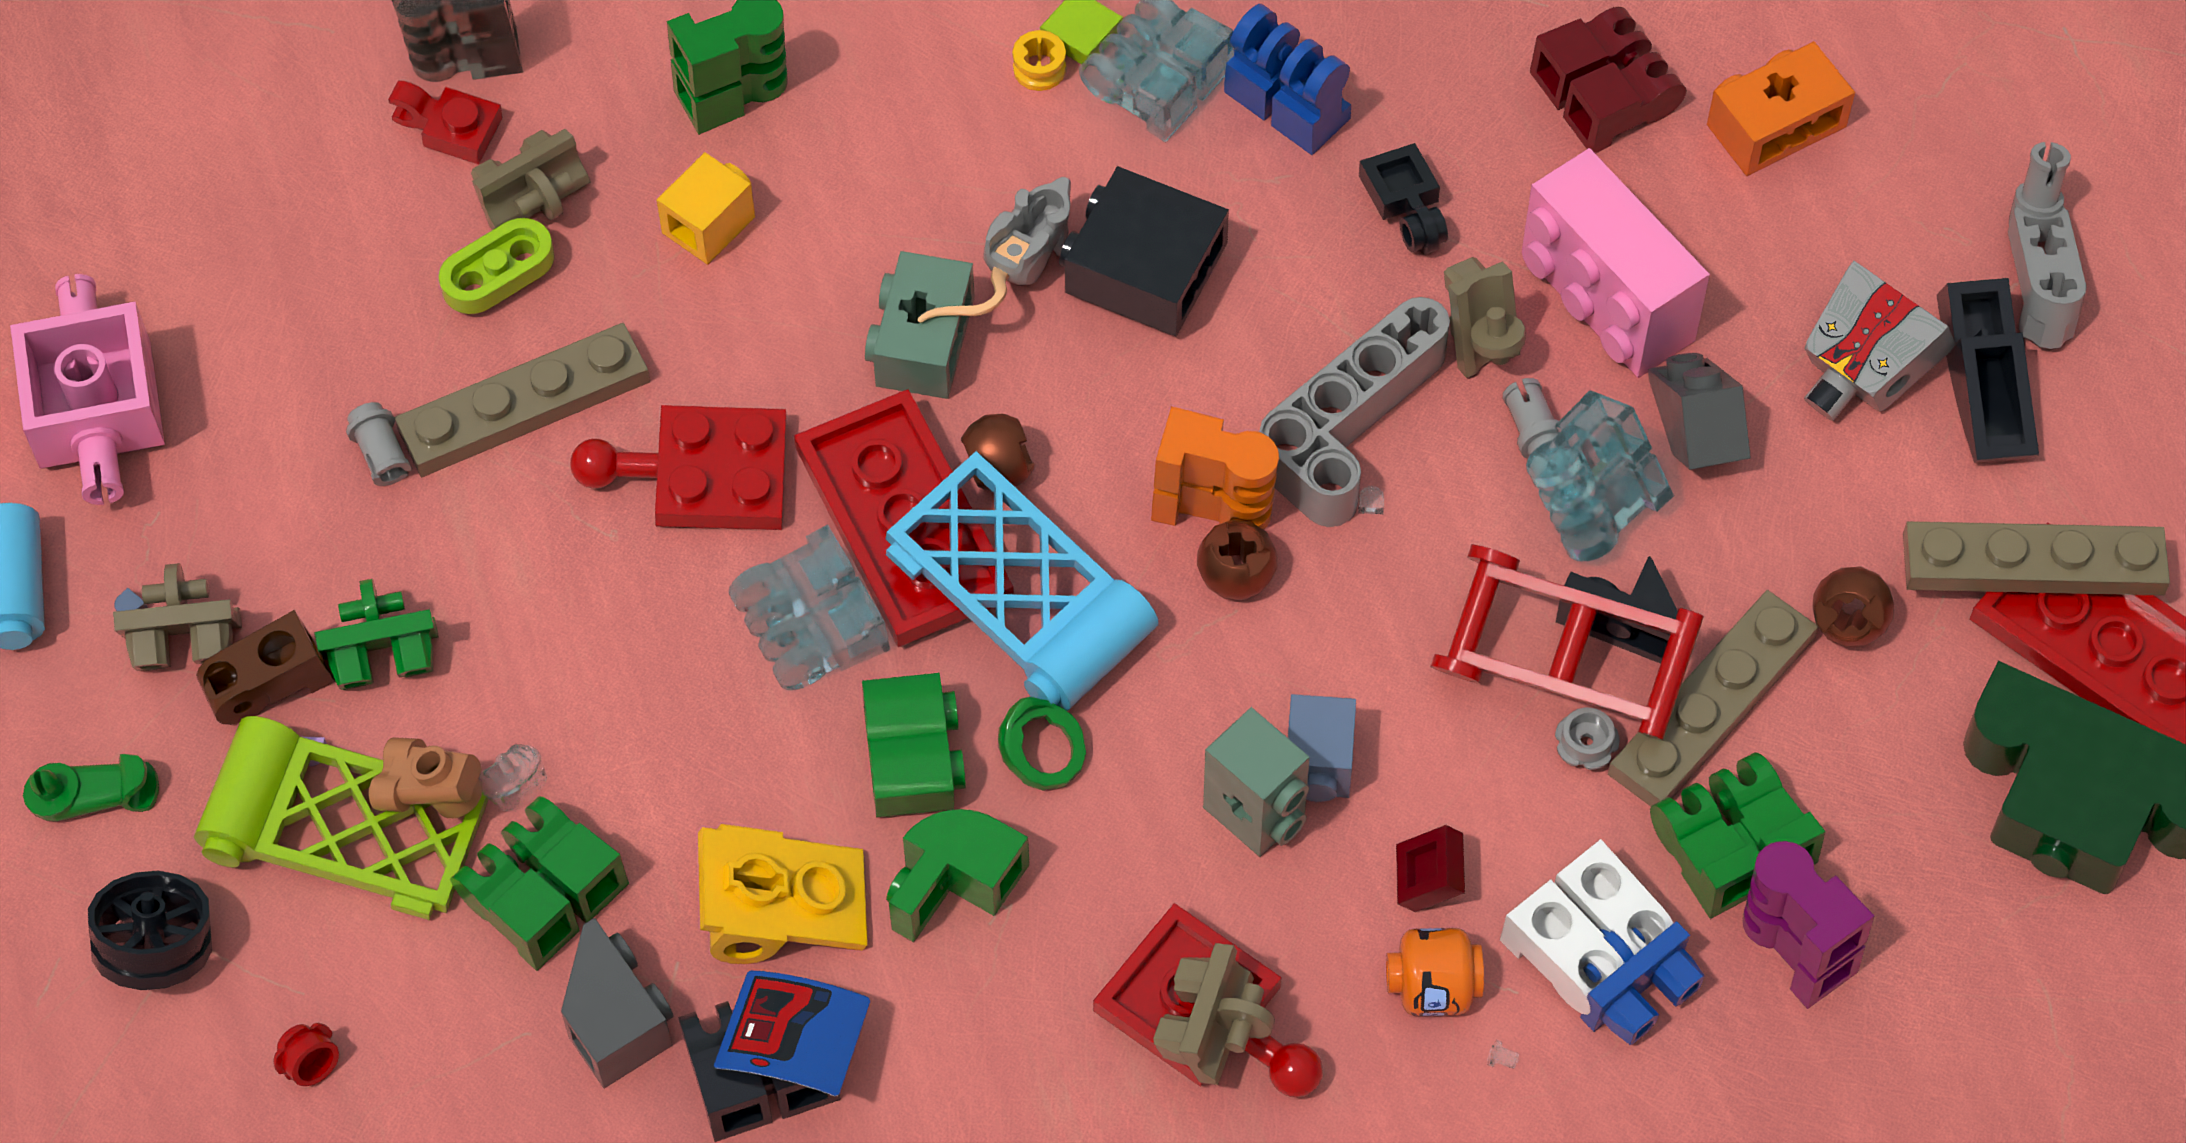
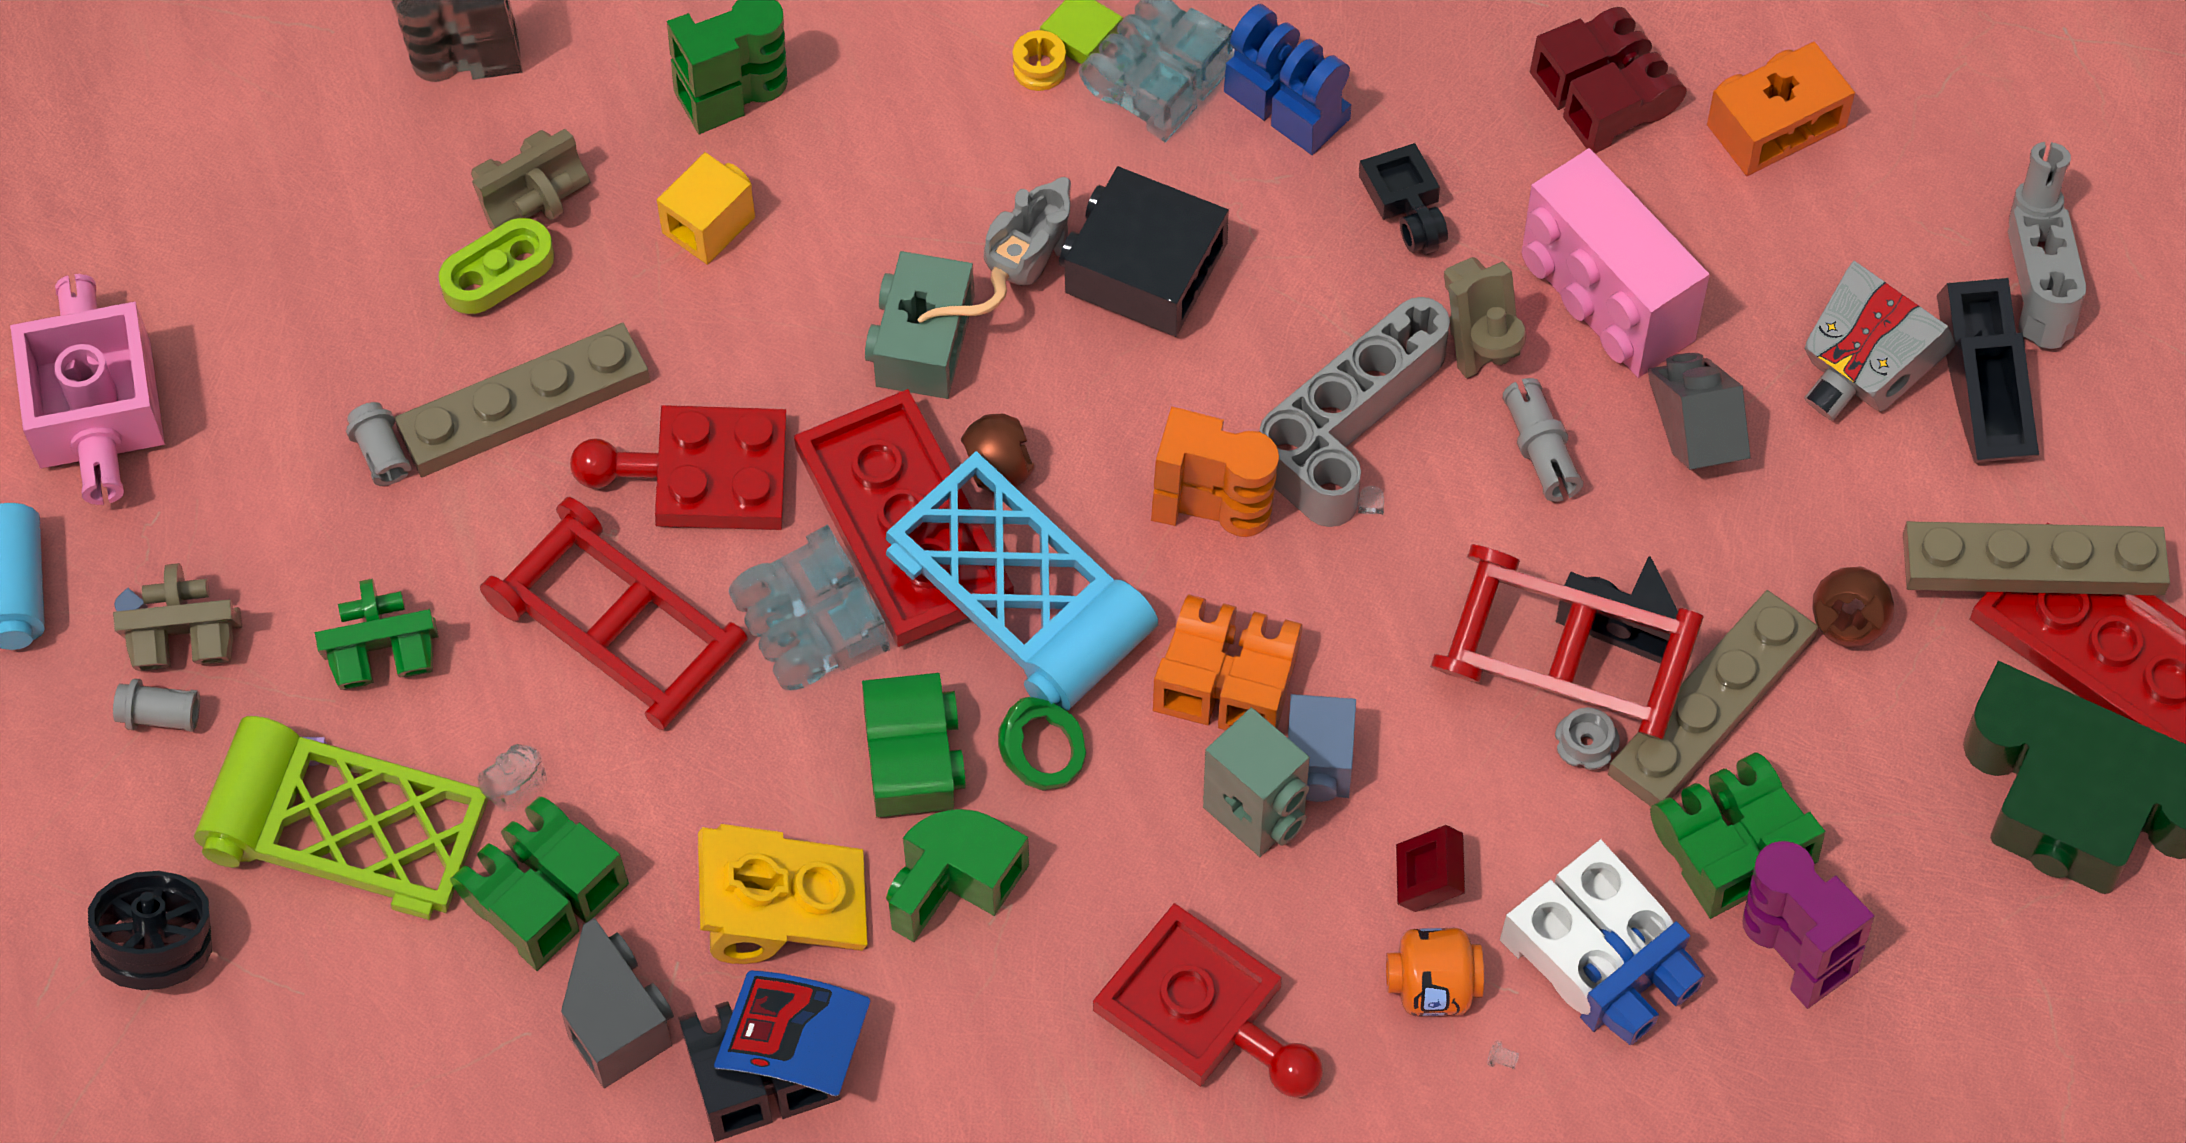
green piece [23,754,159,822] -> none
reddish brown leg [196,610,335,725] -> none
red plate [273,1023,339,1086] -> none
nougat plate [369,737,482,818] -> none
red plate [388,80,503,165] -> none
dark tan hips [1153,943,1275,1085] -> none
copper piece [1197,520,1277,600] -> none
clear light blue legs [1526,390,1674,561] -> none
none -> light grey pin [113,679,200,732]
none -> red piece [480,497,748,730]
none -> orange legs [1153,594,1303,730]

